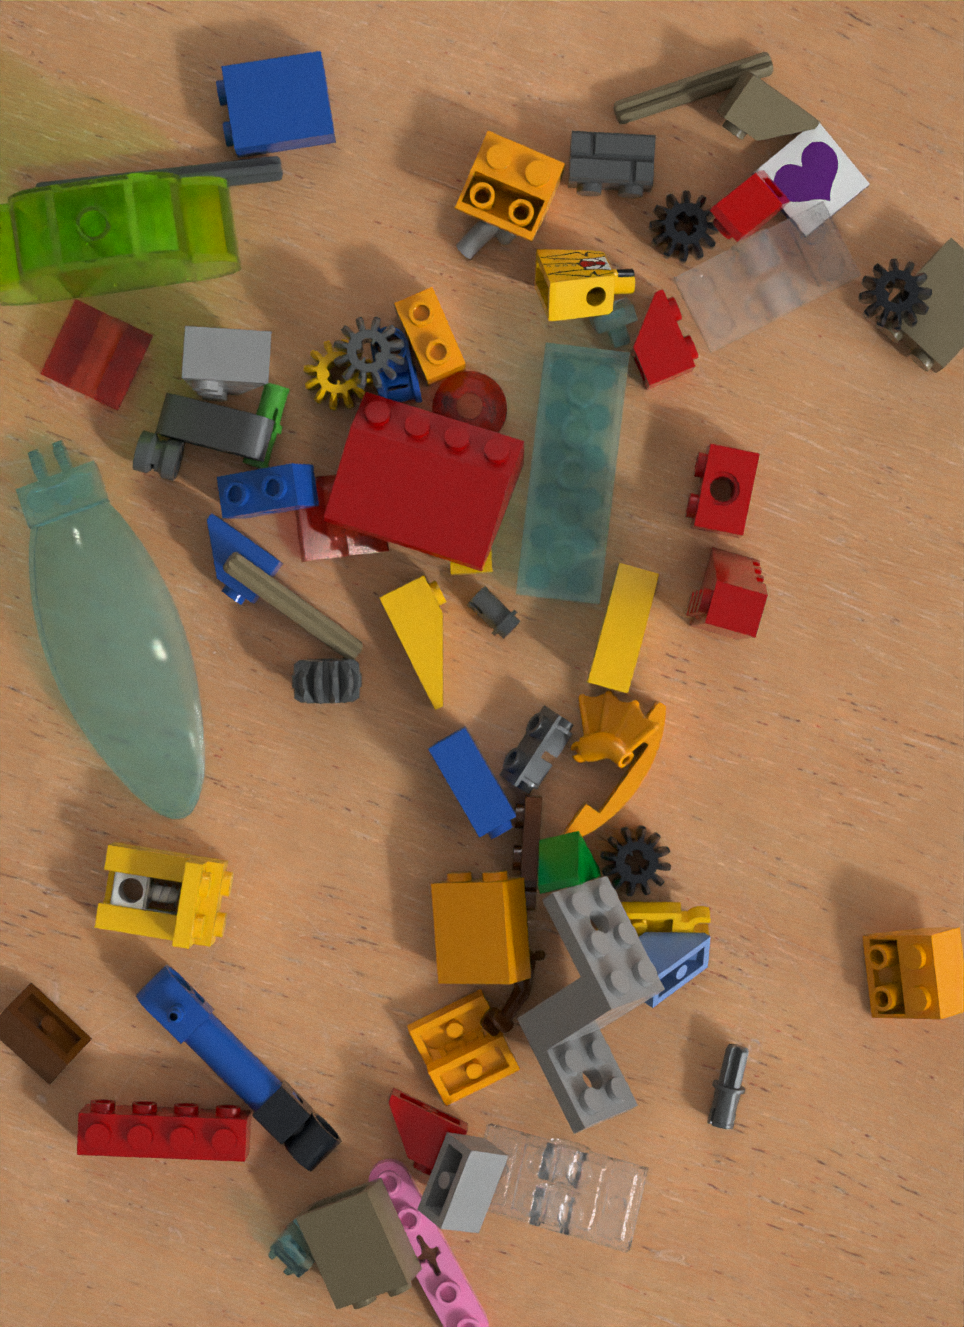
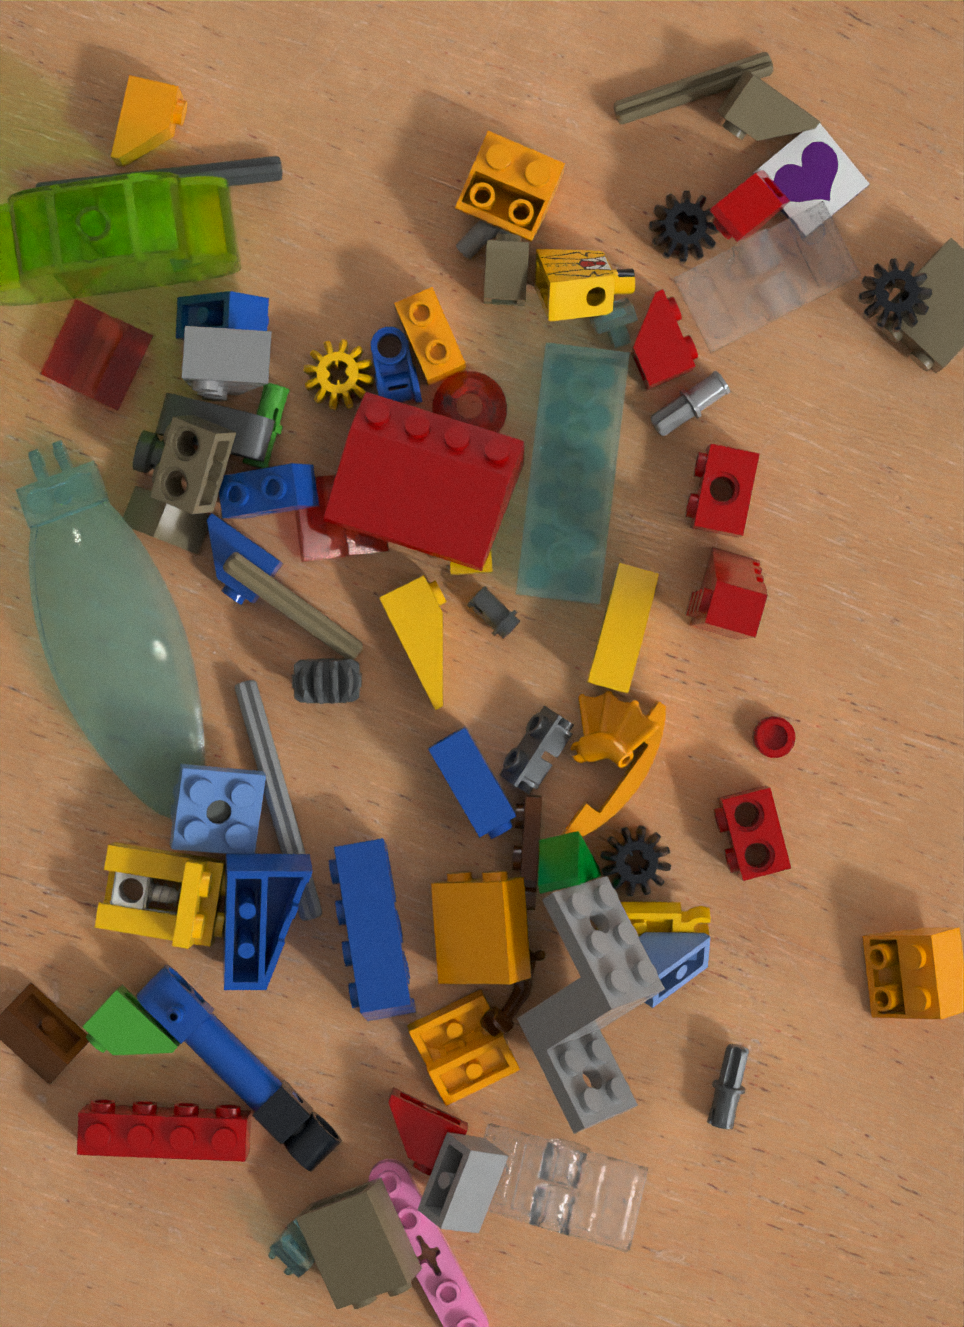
blue brick [216,51,336,158] -> none
dark grey gear [333,317,405,389] -> none
dark grey brick [568,131,656,199] -> none
none -> bright green slope [82,984,180,1055]
none -> light orange slope [110,75,187,167]
none -> dark tan slope [120,486,210,555]
none -> dark tan brick [150,415,236,514]
none -> medium blue piece [169,764,266,854]
none -> blue slope [176,291,269,340]
none -> blue wedge [223,853,313,990]
none -> light grey axle [235,680,322,921]
none -> blue wedge [329,838,417,1021]
none -> dark tan slope [484,234,529,306]
none -> light grey axle [650,371,730,436]
none -> red brick [713,785,792,881]
none -> red tile [752,716,796,758]

